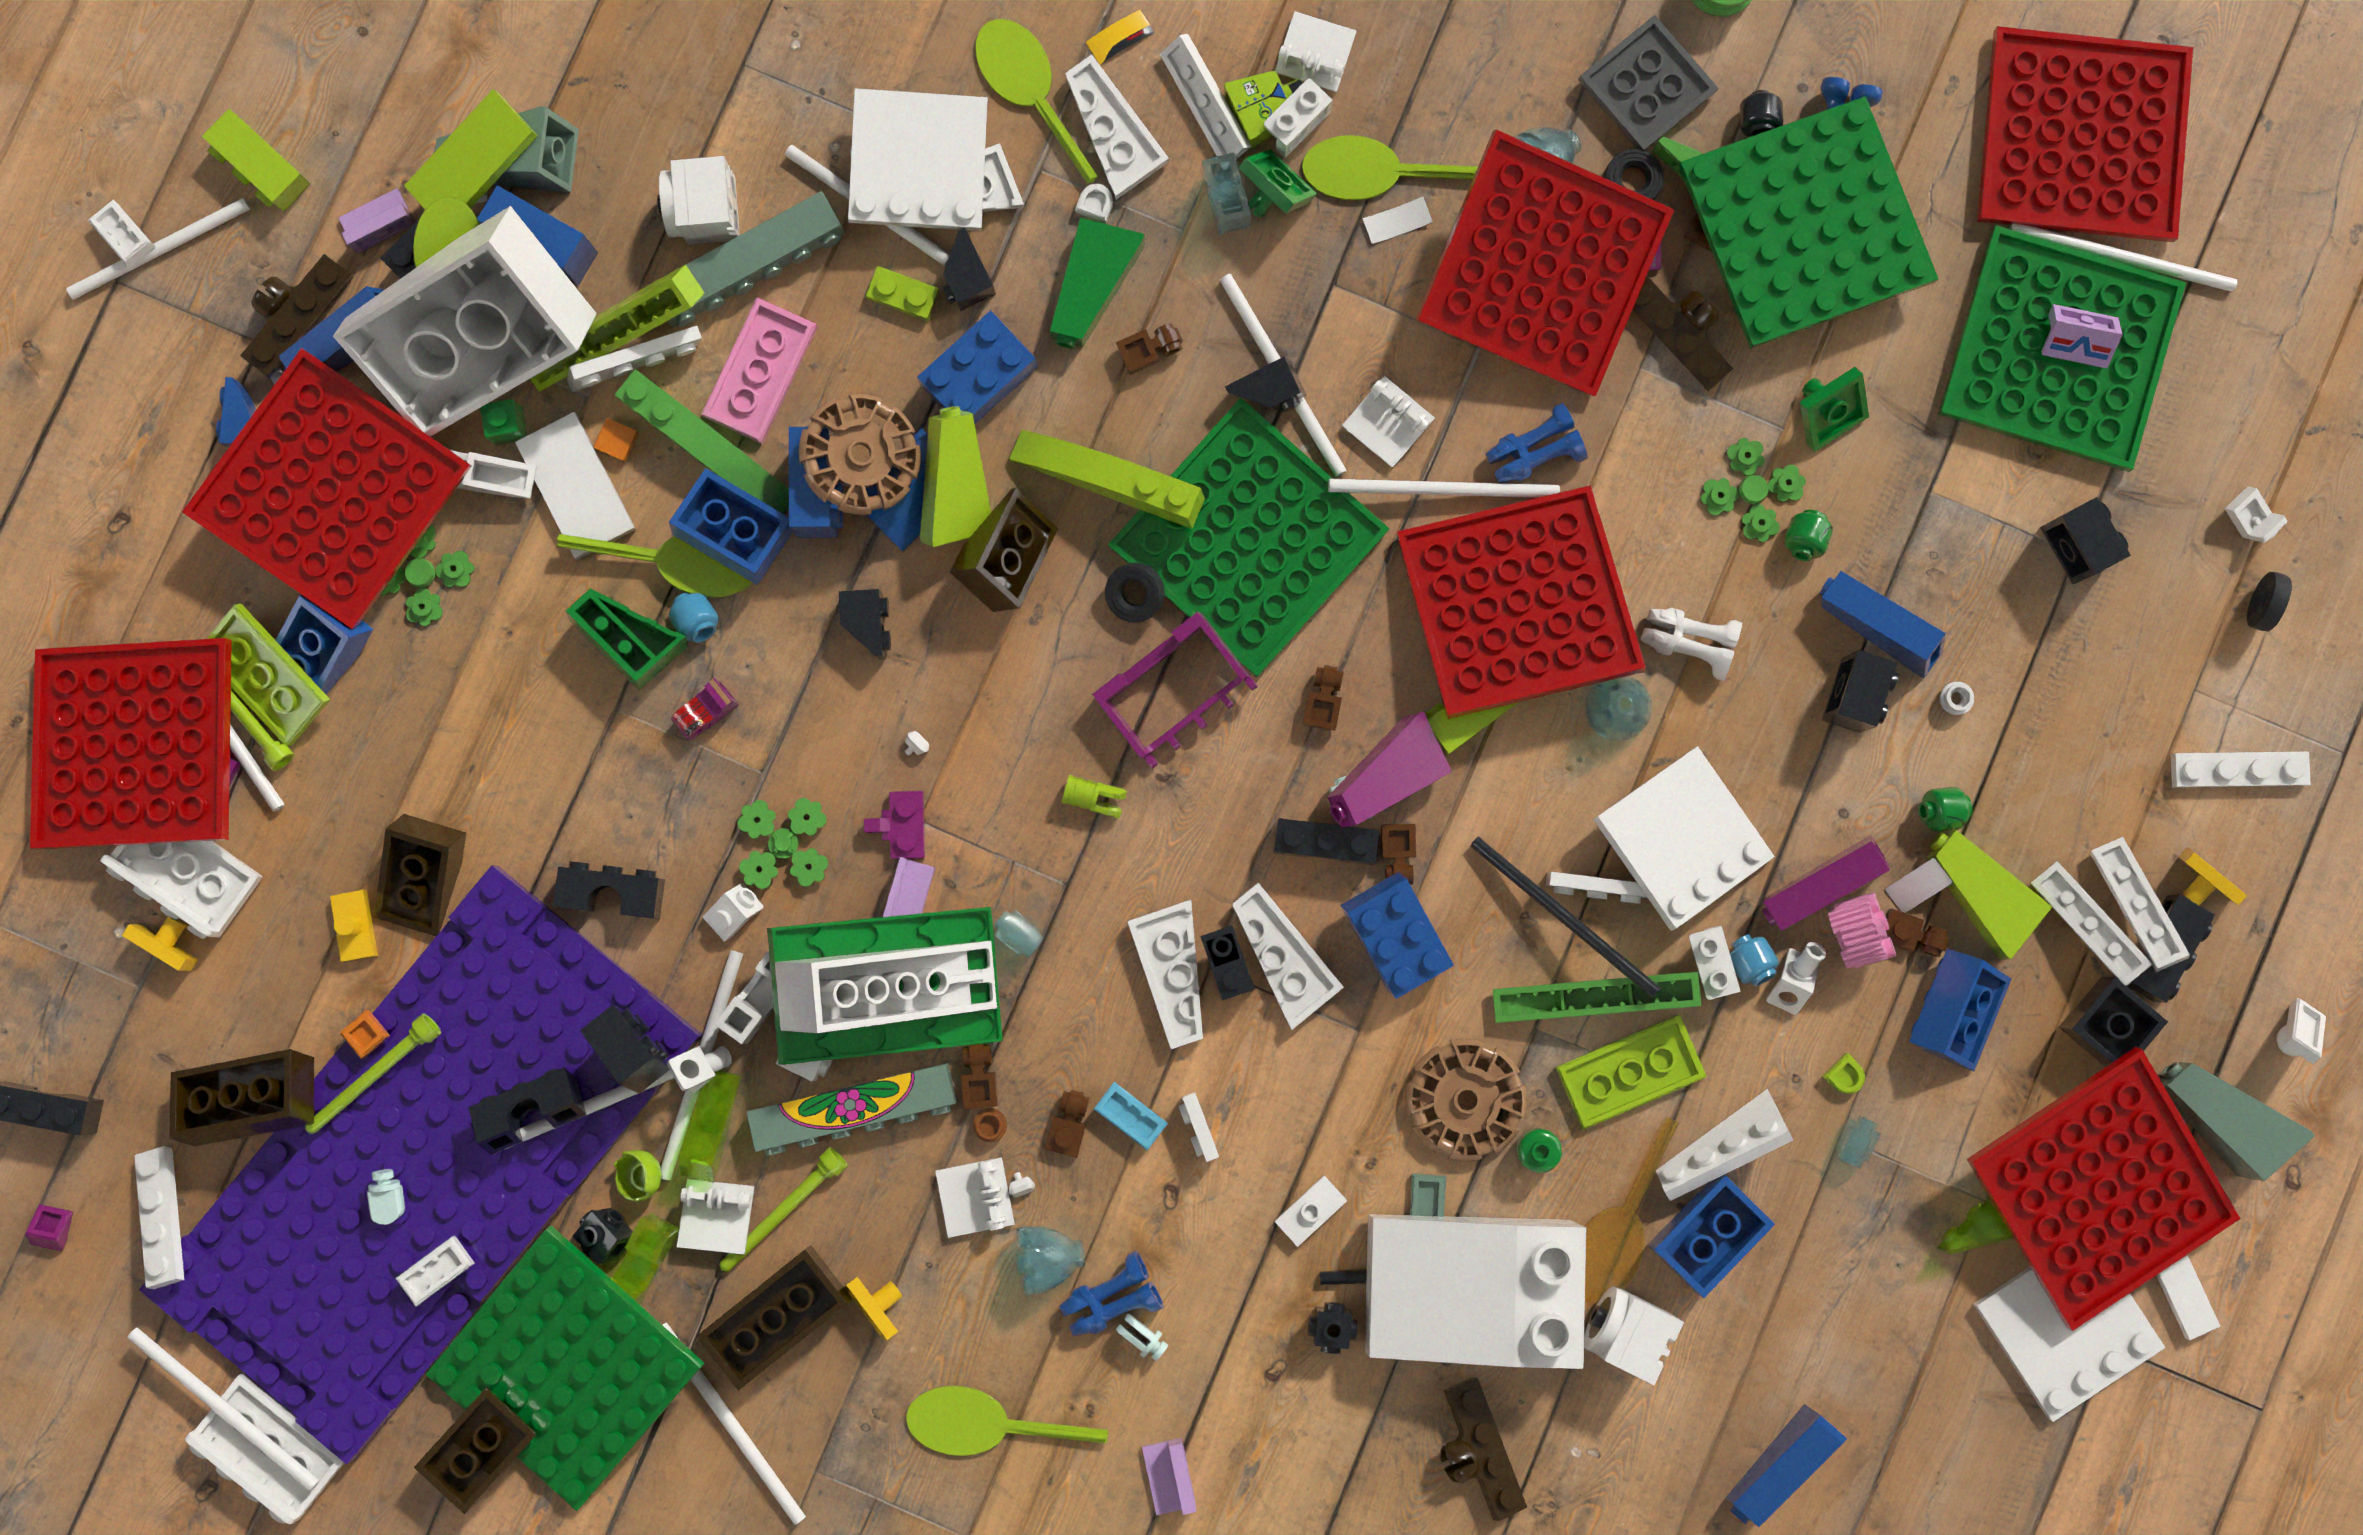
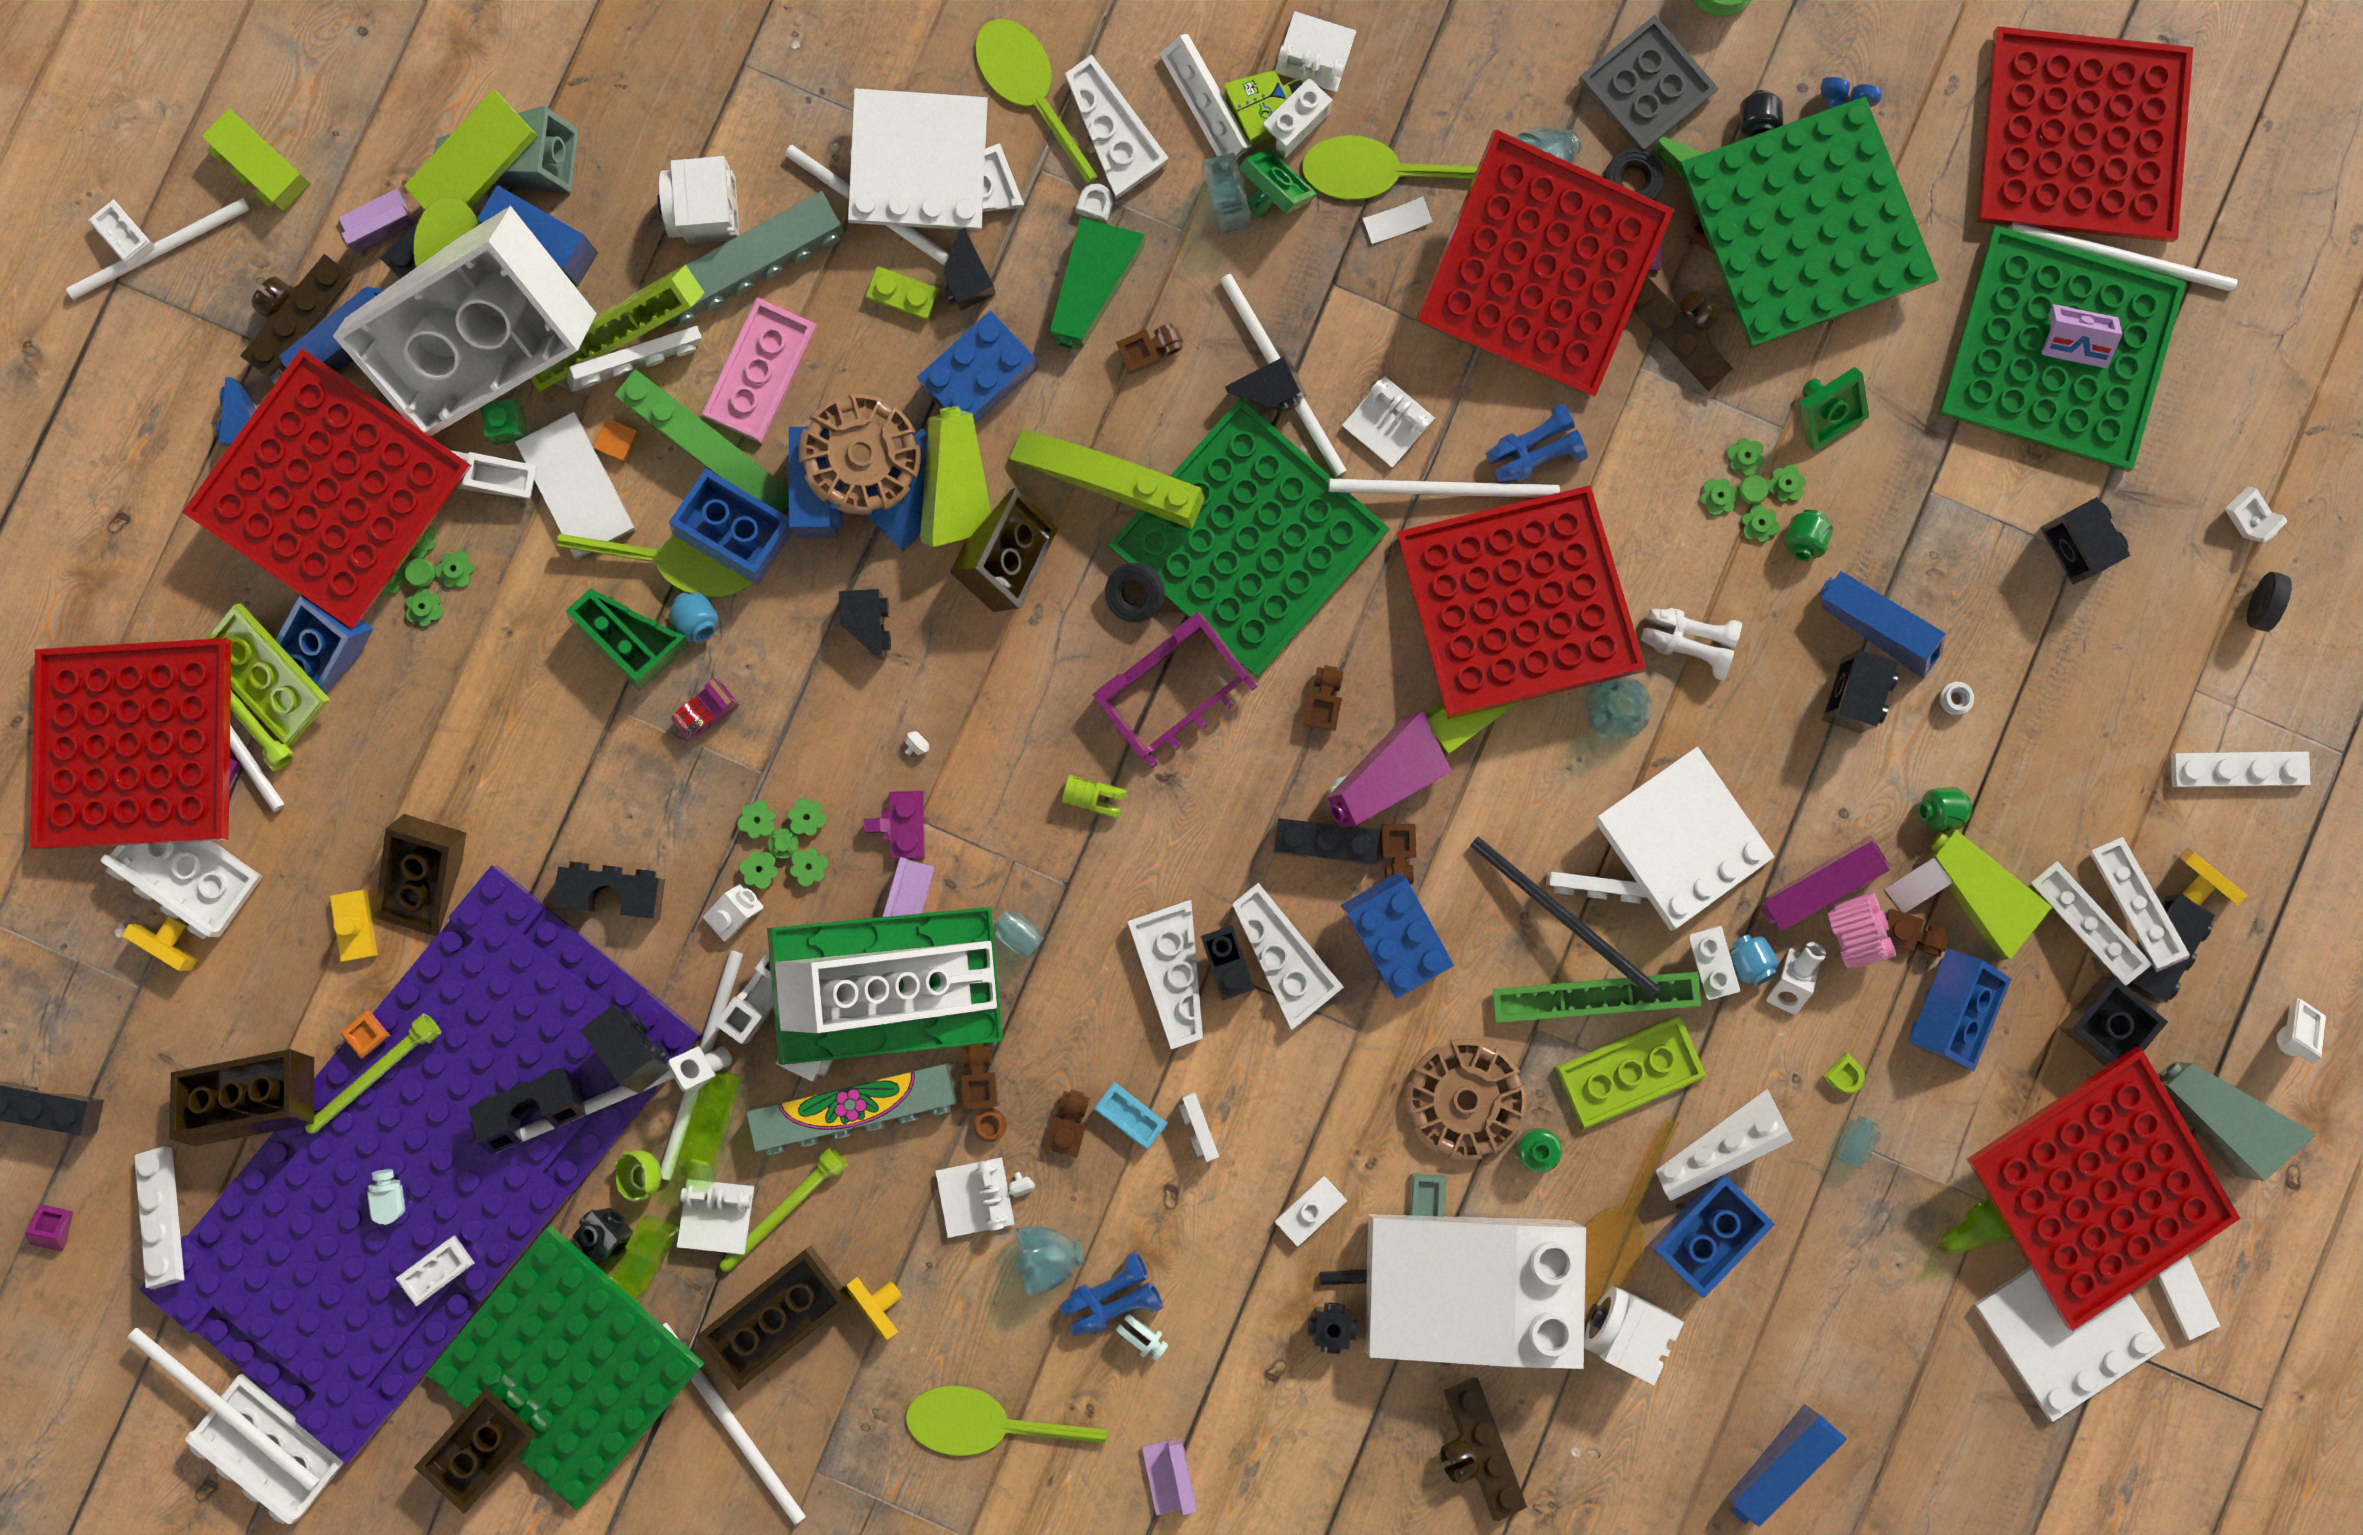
yellow sticker [1086,10,1155,65] -> none

